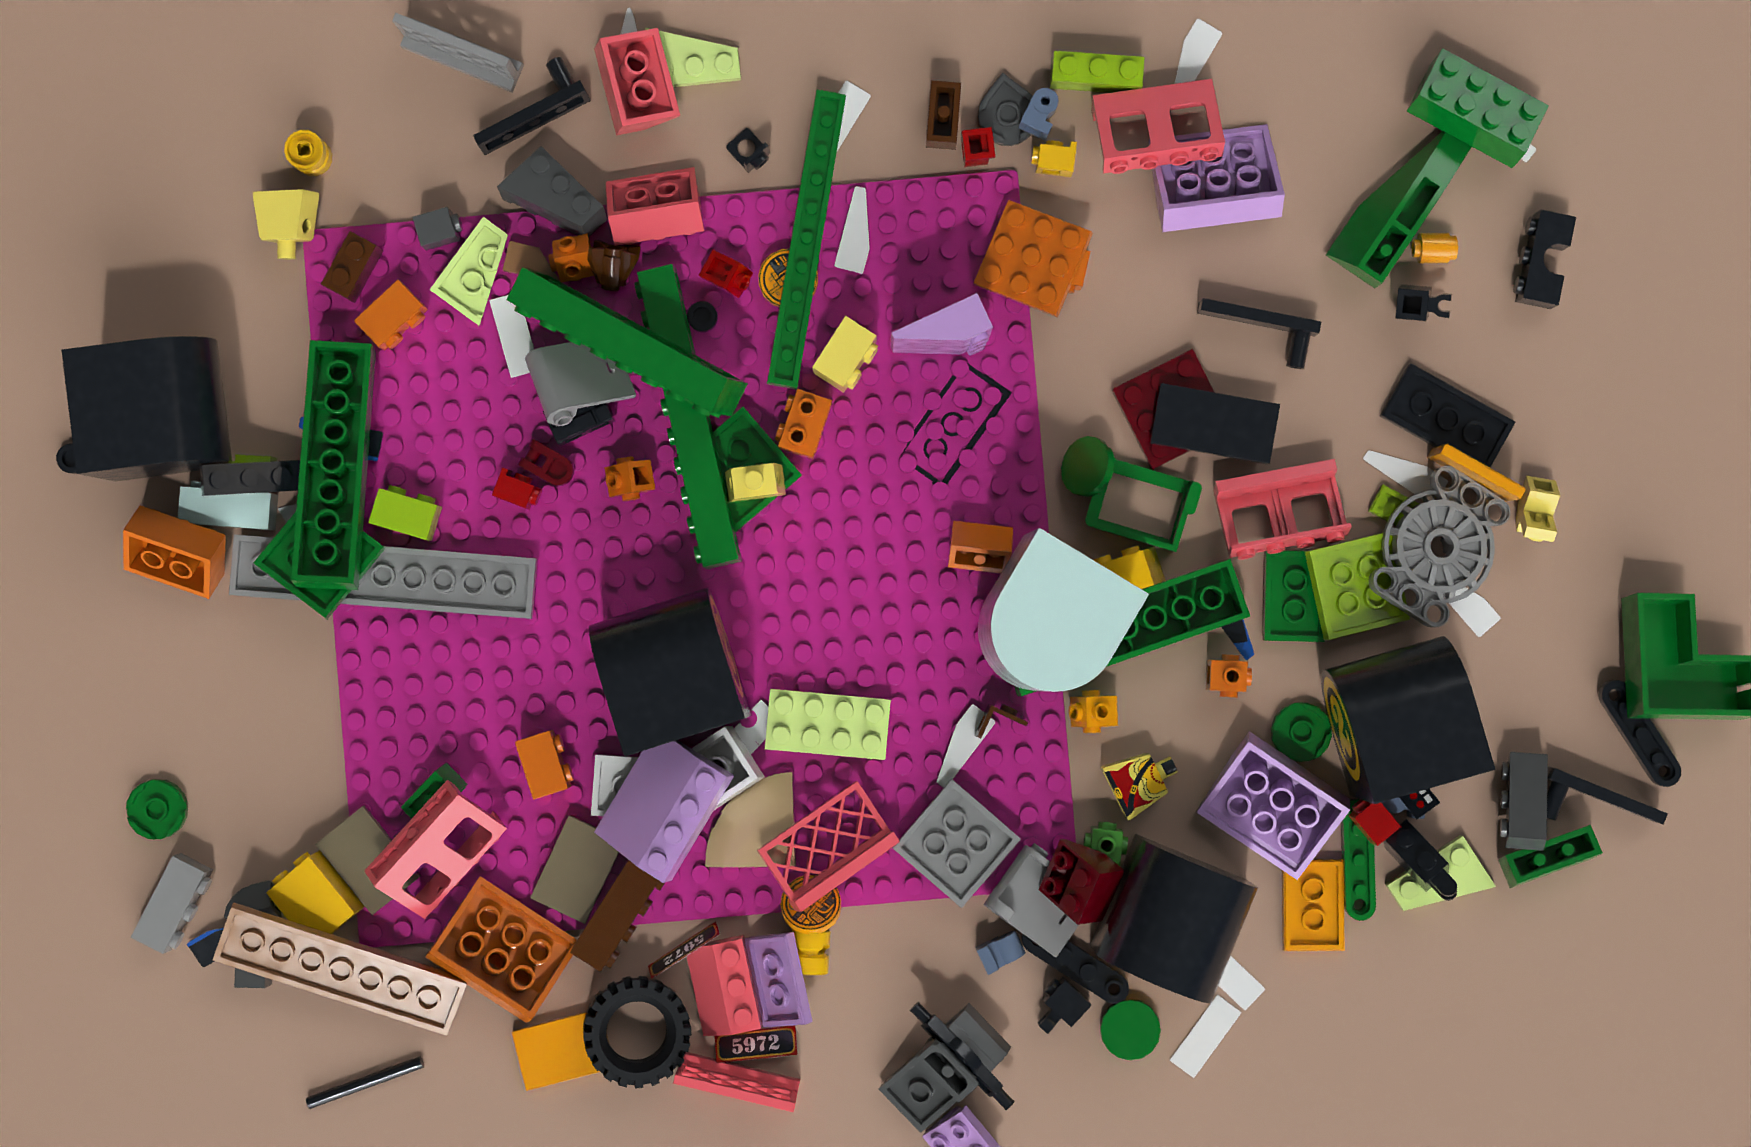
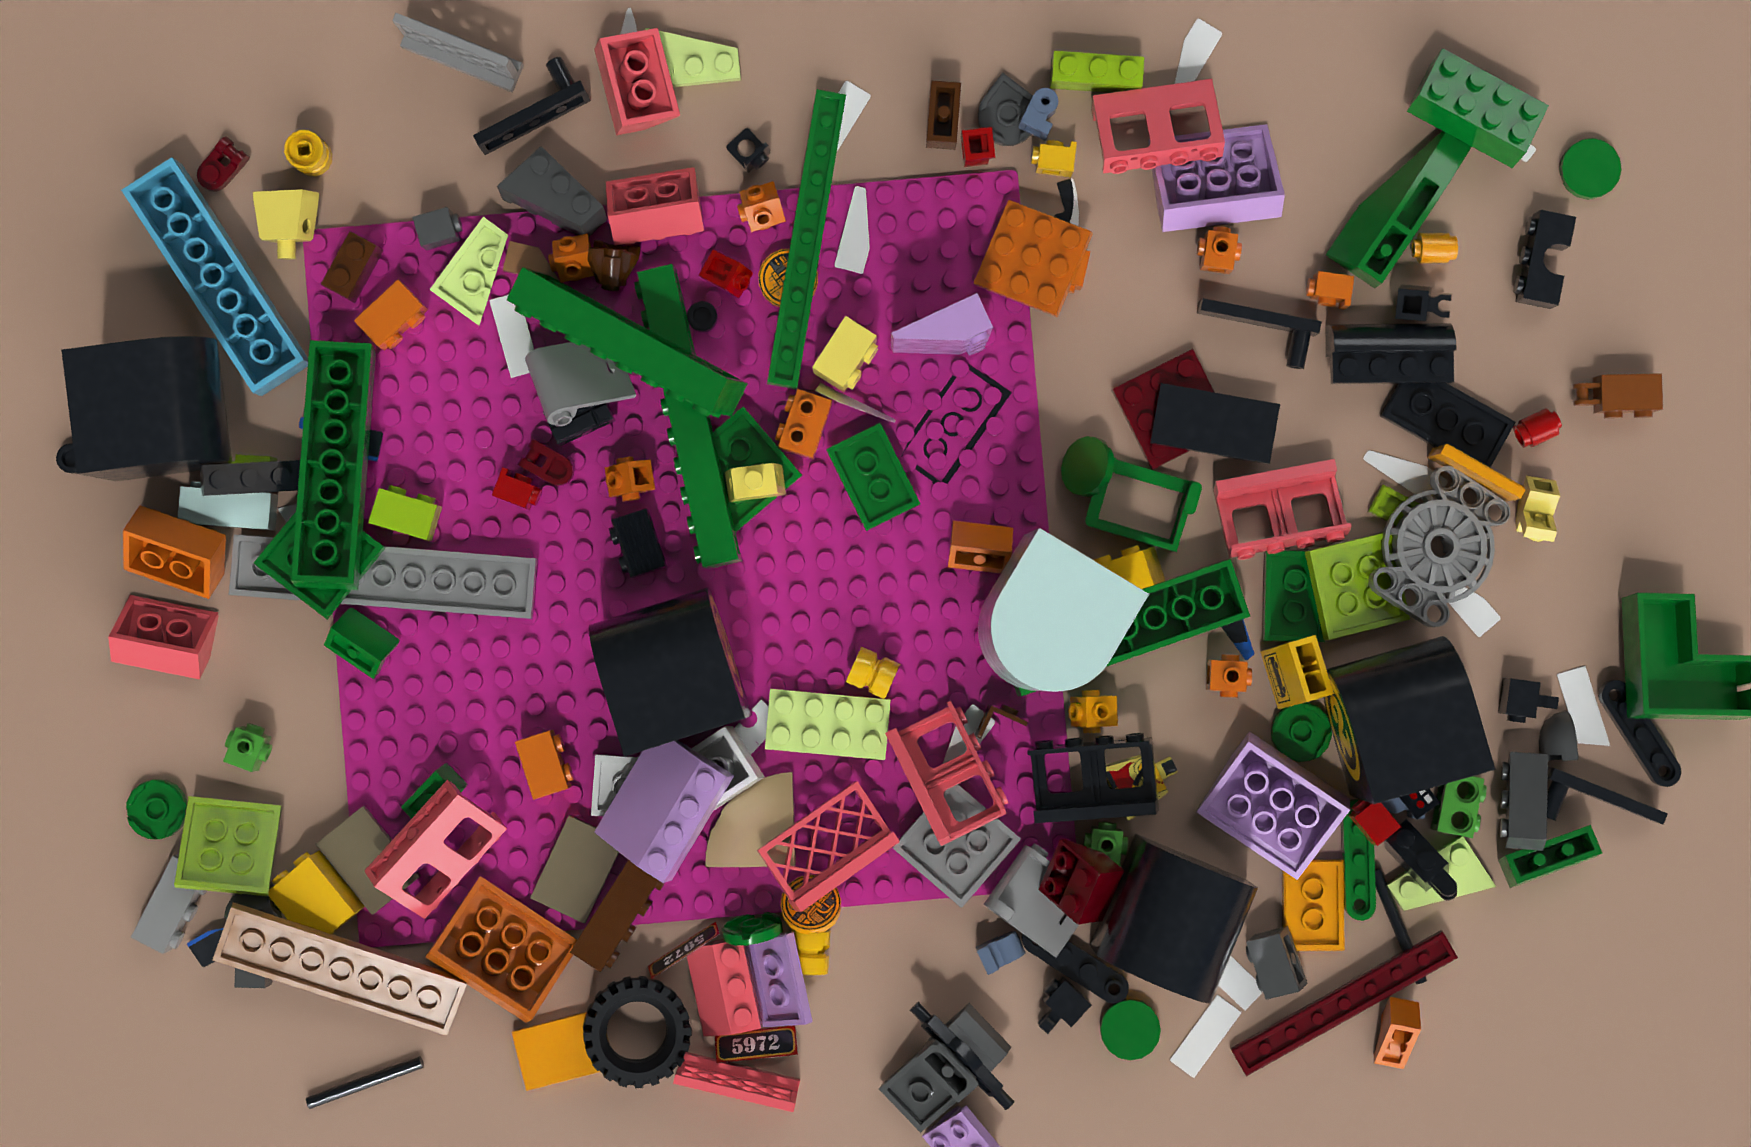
none -> coral slope [108,595,219,679]
none -> medium azure brick [121,157,308,396]
none -> lime plate [174,796,282,896]
none -> dark red plate [196,136,250,192]
none -> bright green brick [223,723,272,772]
none -> green panel [324,607,400,679]
none -> black brick [609,509,667,578]
none -> green tile [722,912,783,945]
none -> orange brick [737,181,786,232]
none -> white sticker [815,383,896,423]
none -> green plate [826,423,920,531]
none -> yellow wheel [846,646,900,699]
none -> coral window [885,701,1008,846]
none -> black window [1027,733,1159,823]
none -> black sticker [1054,178,1079,226]
none -> orange brick [1197,227,1242,274]
none -> dark red tile [1230,930,1458,1077]
none -> dark grey brick [1246,926,1307,1000]
none -> yellow brick [1260,635,1334,709]
none -> orange brick [1306,271,1354,310]
none -> black brick [1325,323,1457,384]
none -> orange arch [1374,997,1421,1069]
none -> black bar [1375,868,1427,984]
none -> bright green brick [1430,776,1487,838]
none -> black brick [1498,678,1559,723]
none -> red brick [1513,408,1562,448]
none -> dark grey brick [1539,711,1578,761]
none -> white sticker [1557,666,1610,746]
none -> green tile [1559,138,1622,200]
none -> dark orange brick [1573,373,1663,419]

